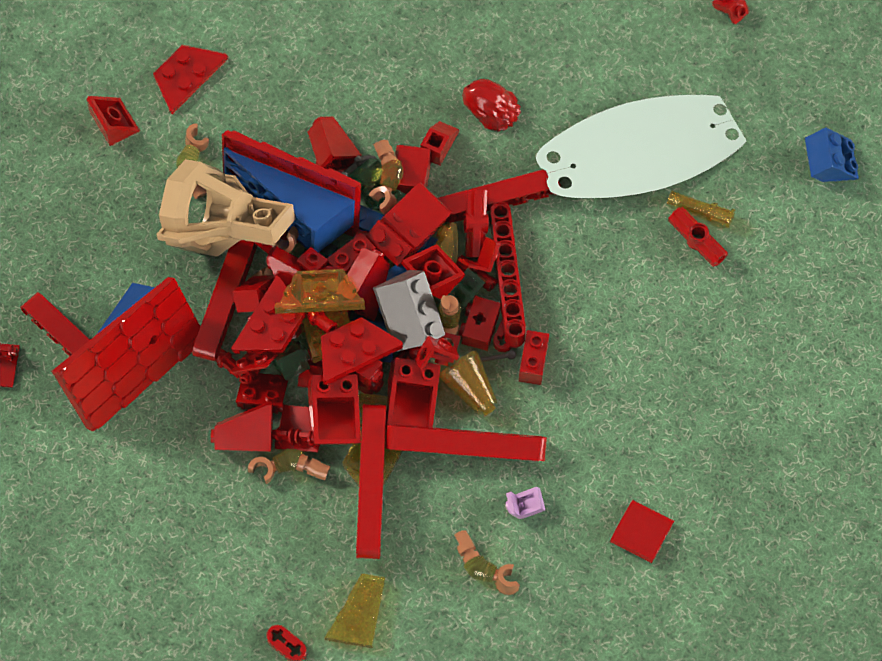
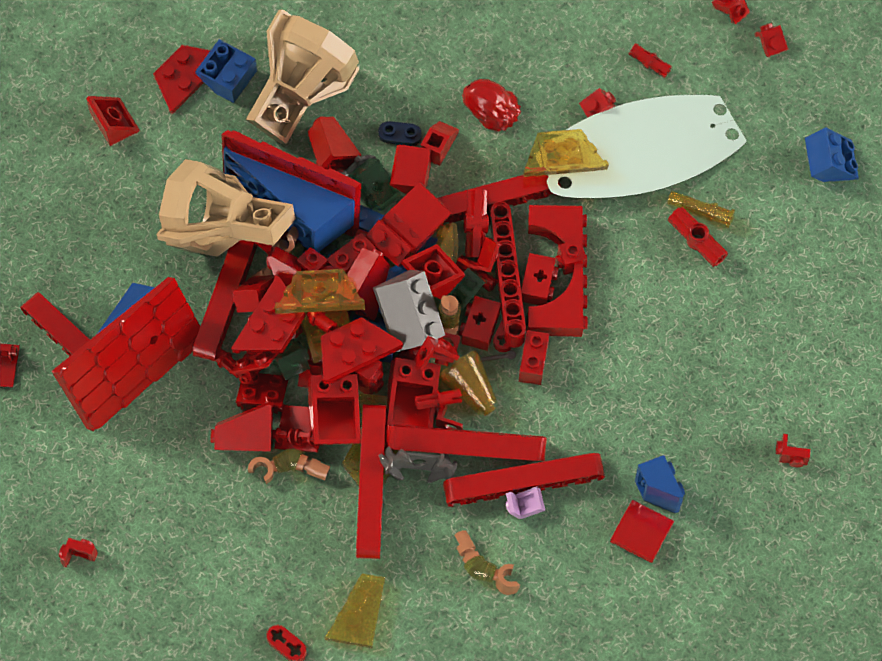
nougat piece [176,124,209,199] -> none
piece [369,140,403,215] -> none
none -> red bracket [59,538,98,567]
none -> blue slope [195,39,257,103]
none -> tan plate [246,10,359,144]
none -> dark blue plate [378,121,422,146]
none -> dark grey piece [379,447,457,483]
none -> red axle [415,388,462,409]
none -> red bracket [434,405,463,430]
none -> red beam [443,453,605,507]
none -> red brick [521,253,559,305]
none -> clear yellow wing [523,129,609,177]
none -> red arch [528,205,588,337]
none -> red bracket [555,239,586,275]
none -> red bracket [579,88,616,118]
none -> red pin [629,43,672,78]
none -> blue slope [635,455,685,513]
none -> red bracket [755,23,788,57]
none -> red bracket [775,434,811,467]

